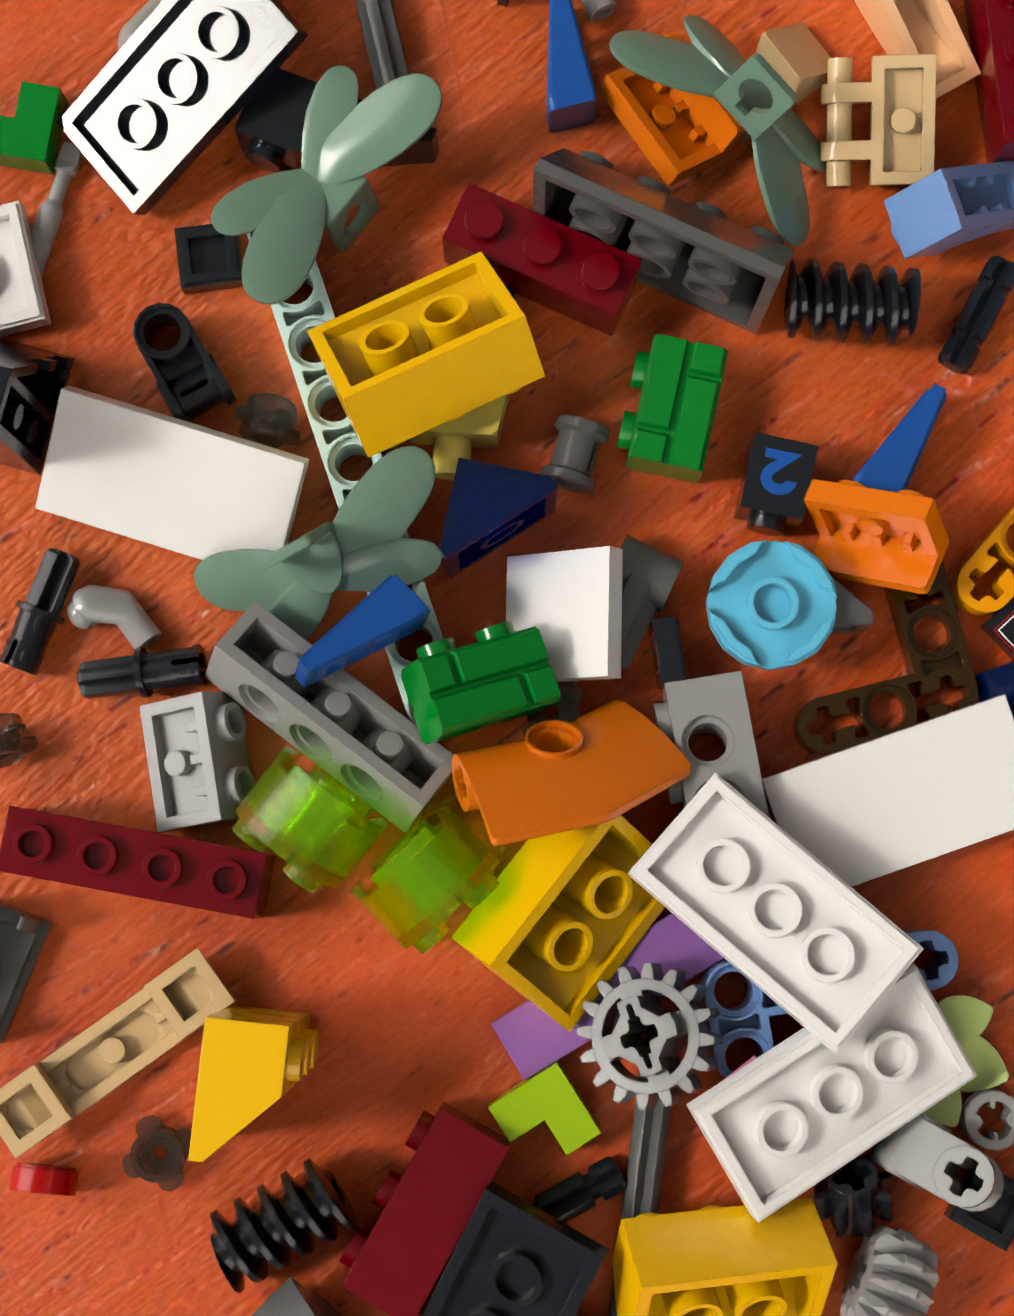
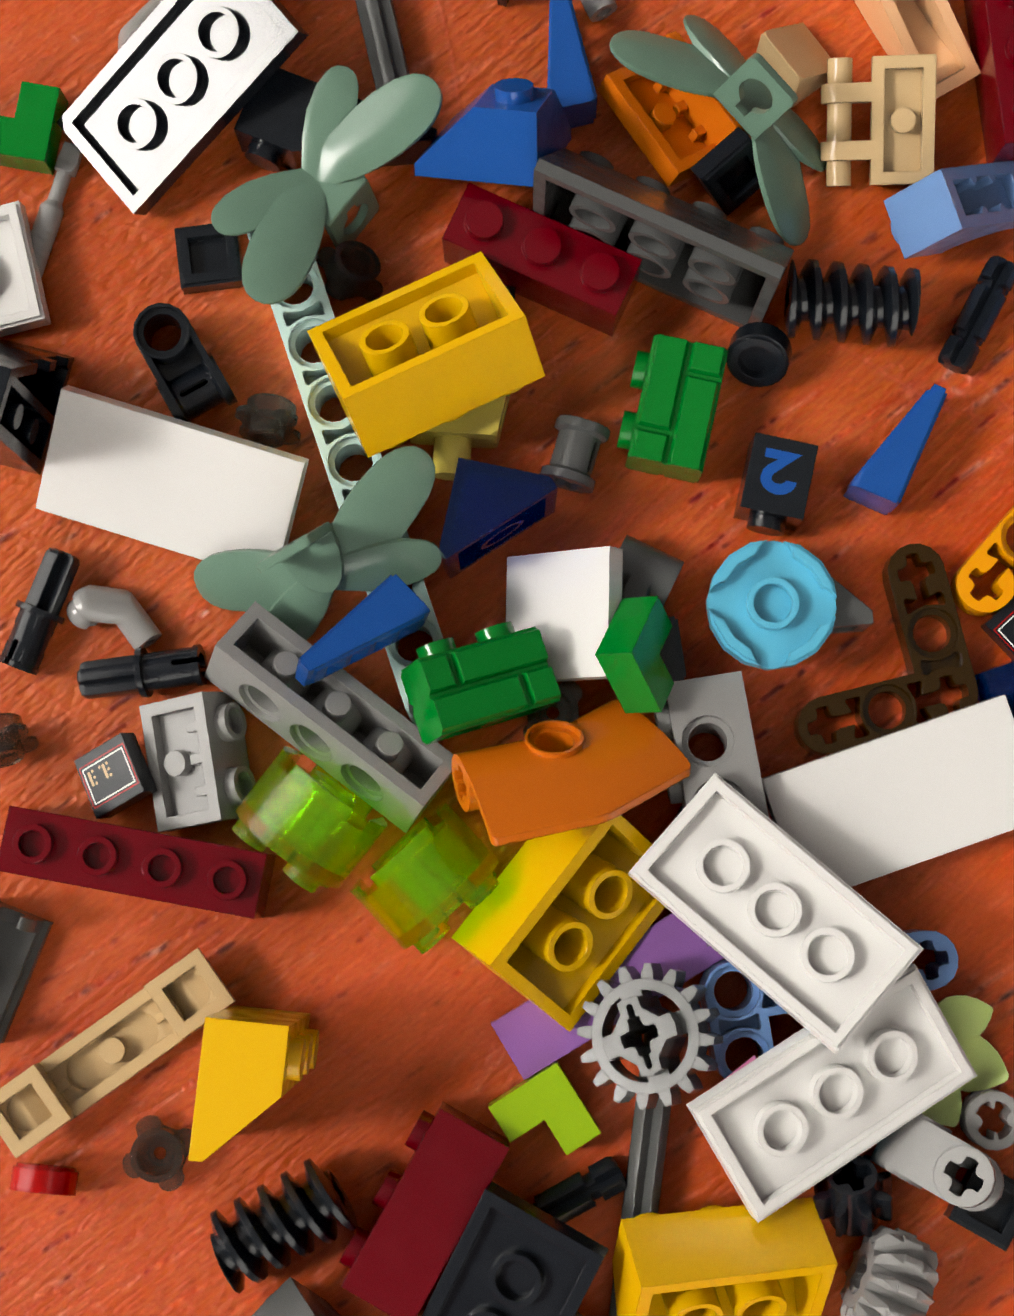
orange bracket [804,479,950,594] -> none
none -> tile [74,733,157,819]
none -> clear smoke plate [316,240,383,301]
none -> blue slope [414,78,571,187]
none -> green piece [595,596,674,713]
none -> black tile [690,126,760,216]
none -> black tile [726,322,792,387]

